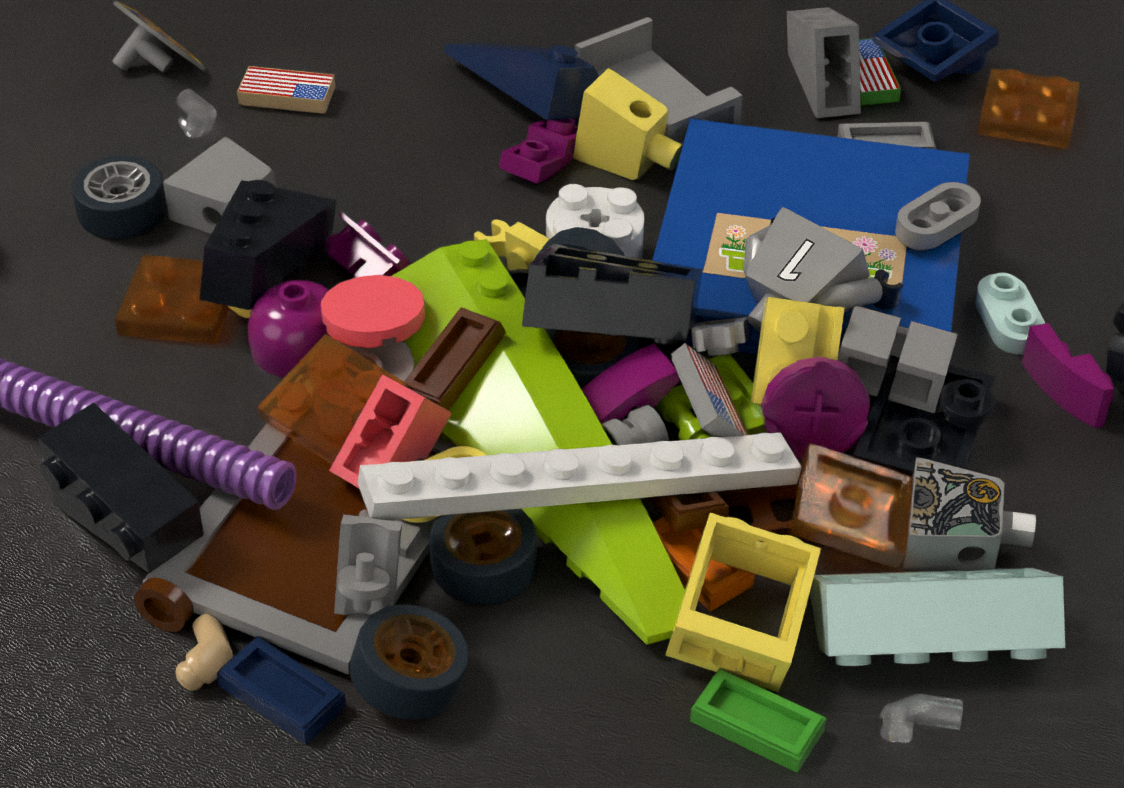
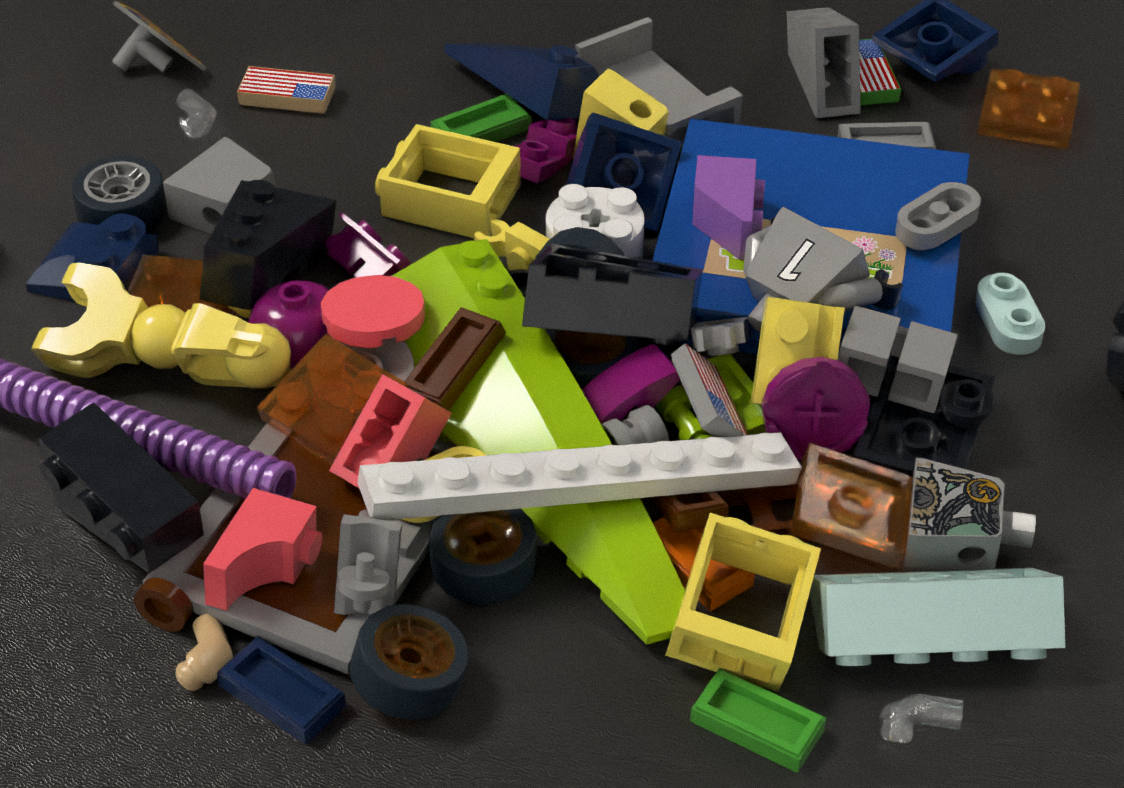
magenta slope [1022,323,1114,428] -> none
none -> dark blue slope [25,213,159,302]
none -> light yellow piece [31,263,294,389]
none -> coral arch [203,488,322,611]
none -> light yellow window [375,124,521,238]
none -> bright green tile [431,94,532,142]
none -> dark blue slope [566,113,682,233]
none -> medium lavender slope [692,155,765,260]

